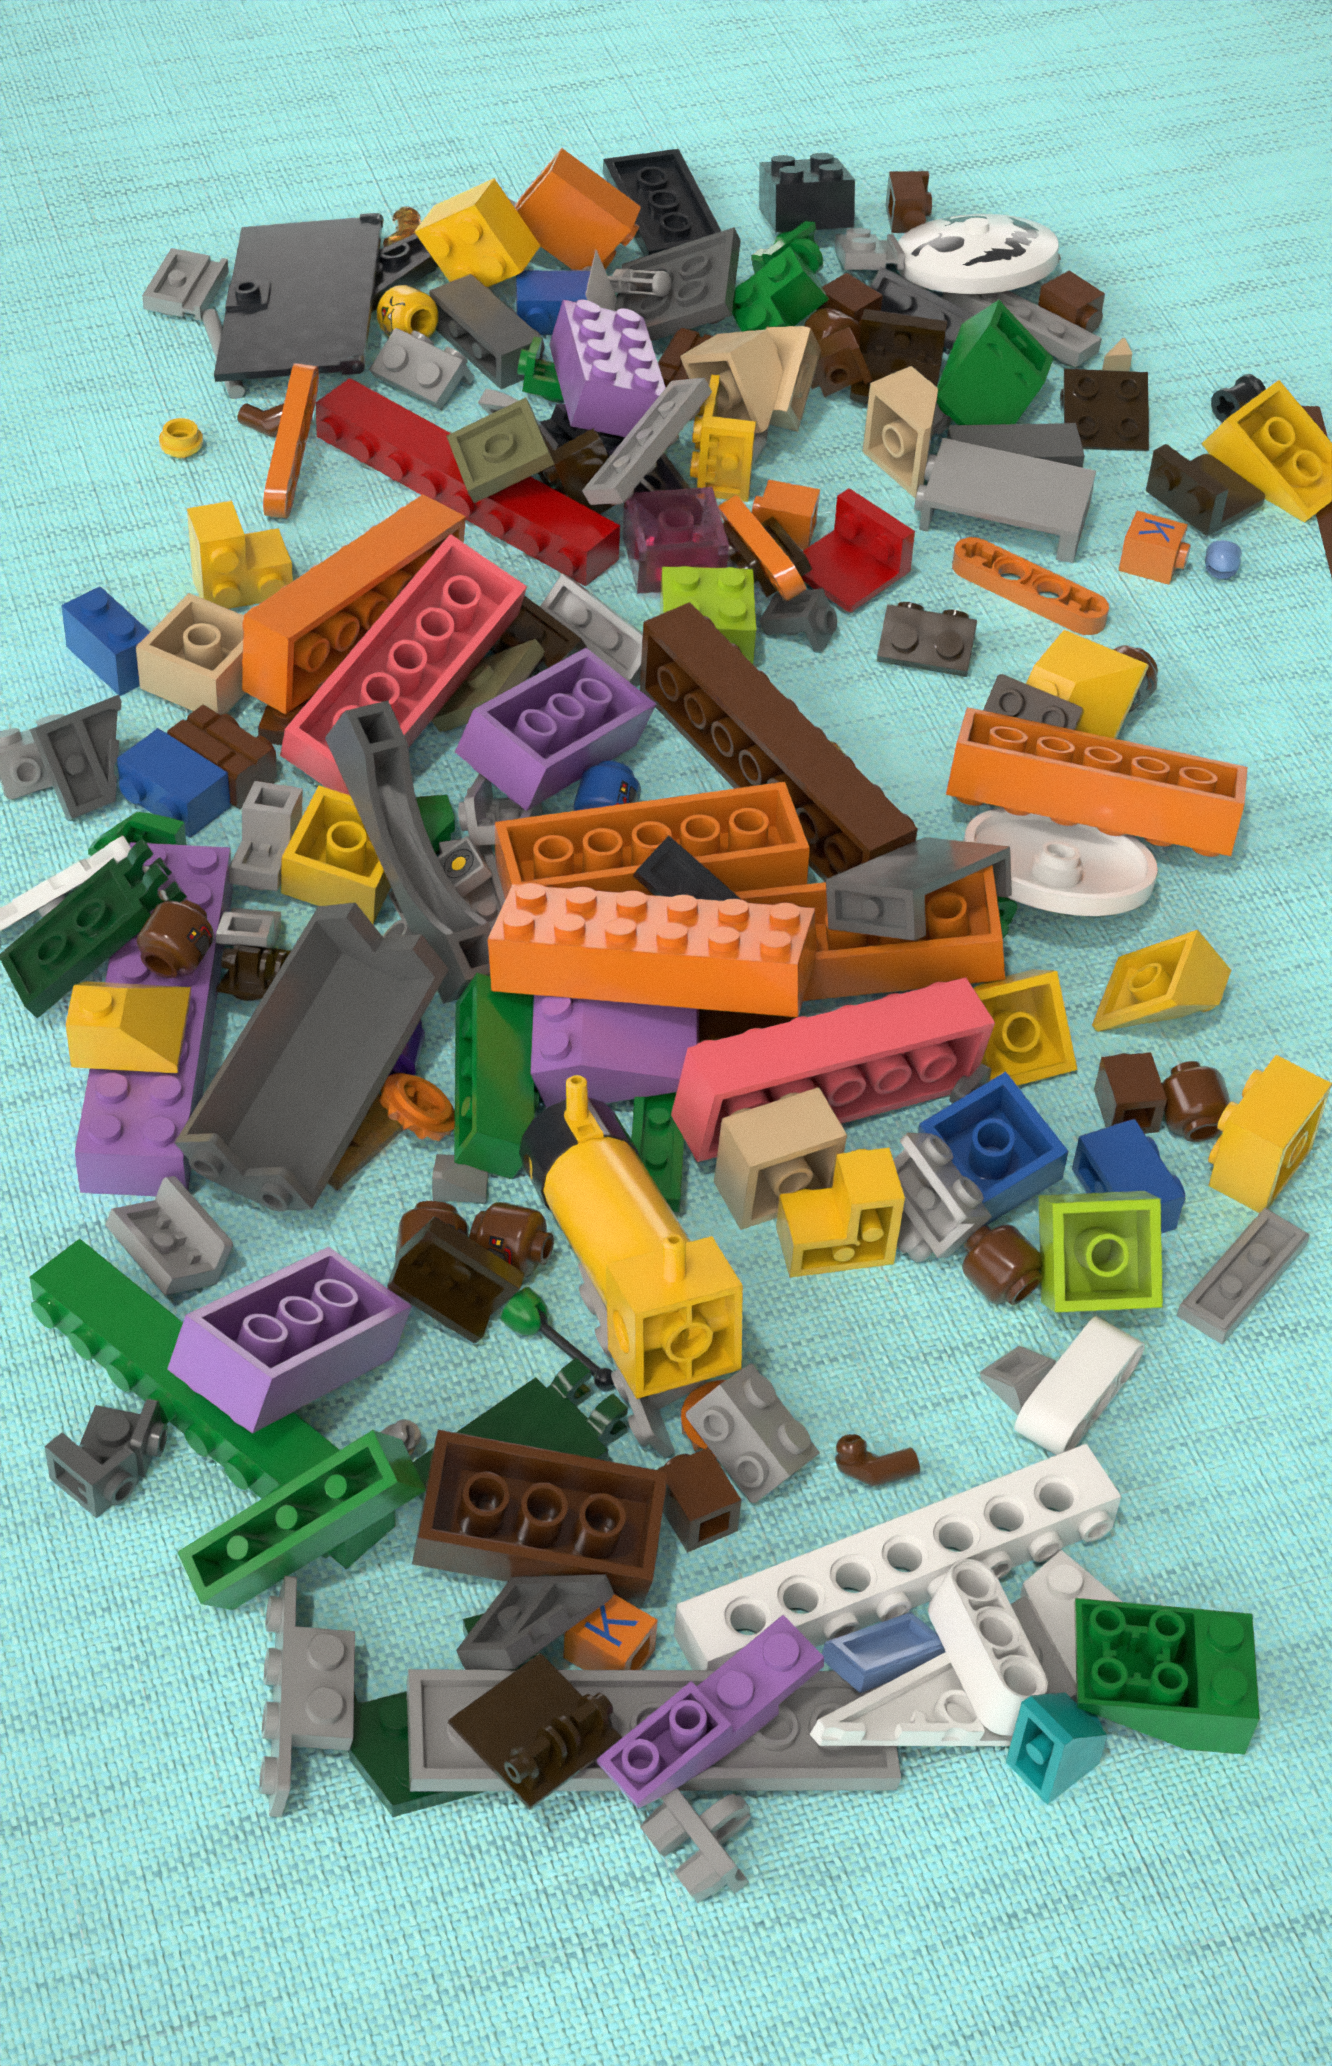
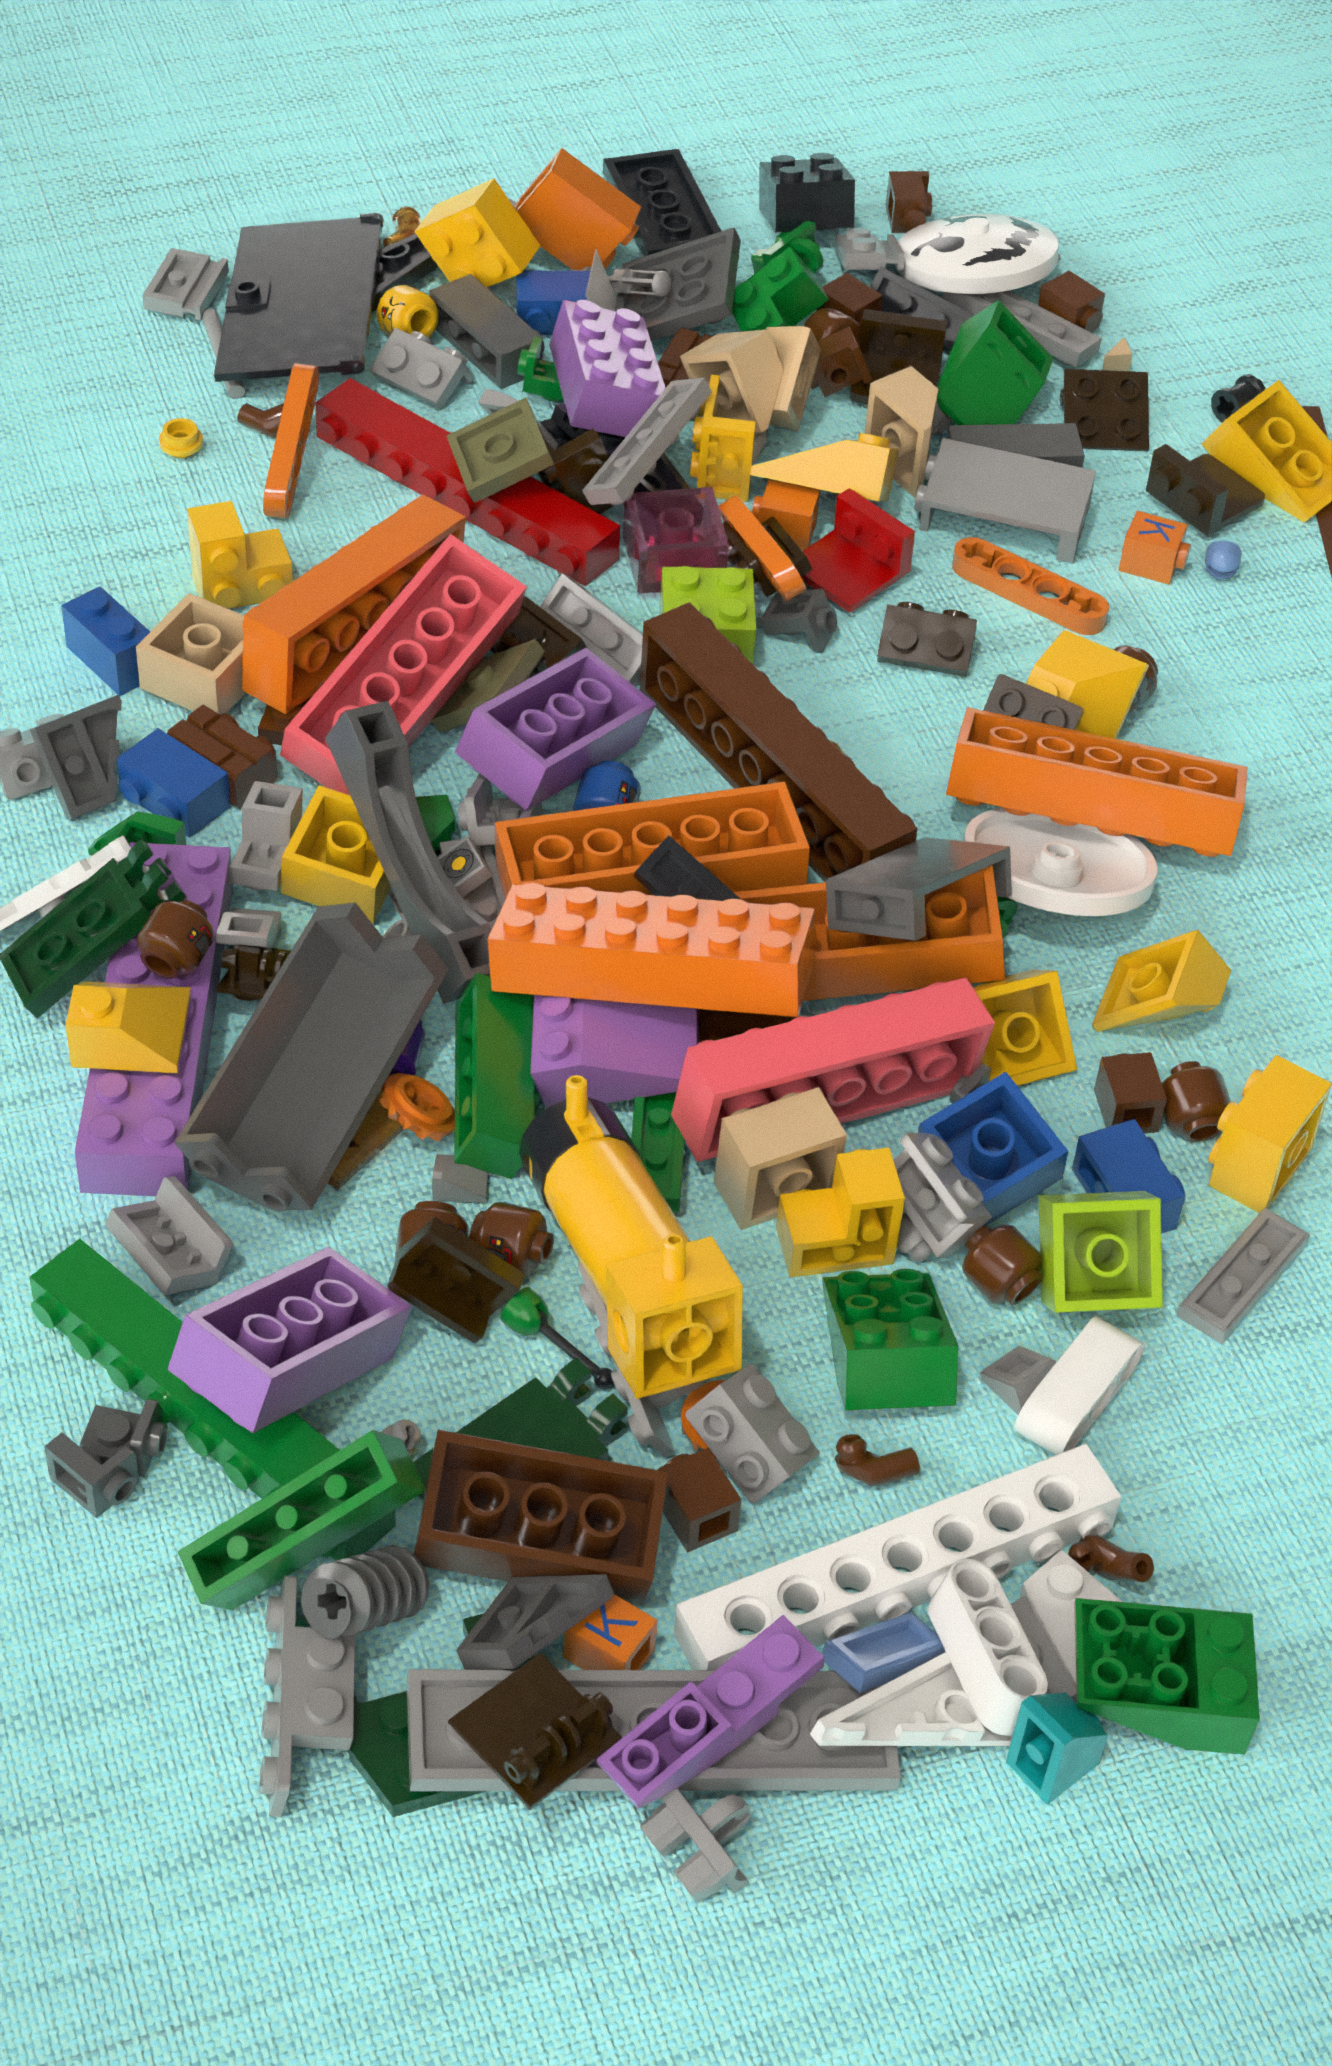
none -> dark grey piece [301,1545,429,1640]
none -> yellow slope [750,433,899,502]
none -> green slope [822,1269,958,1411]
none -> reddish brown arm [1068,1535,1154,1582]

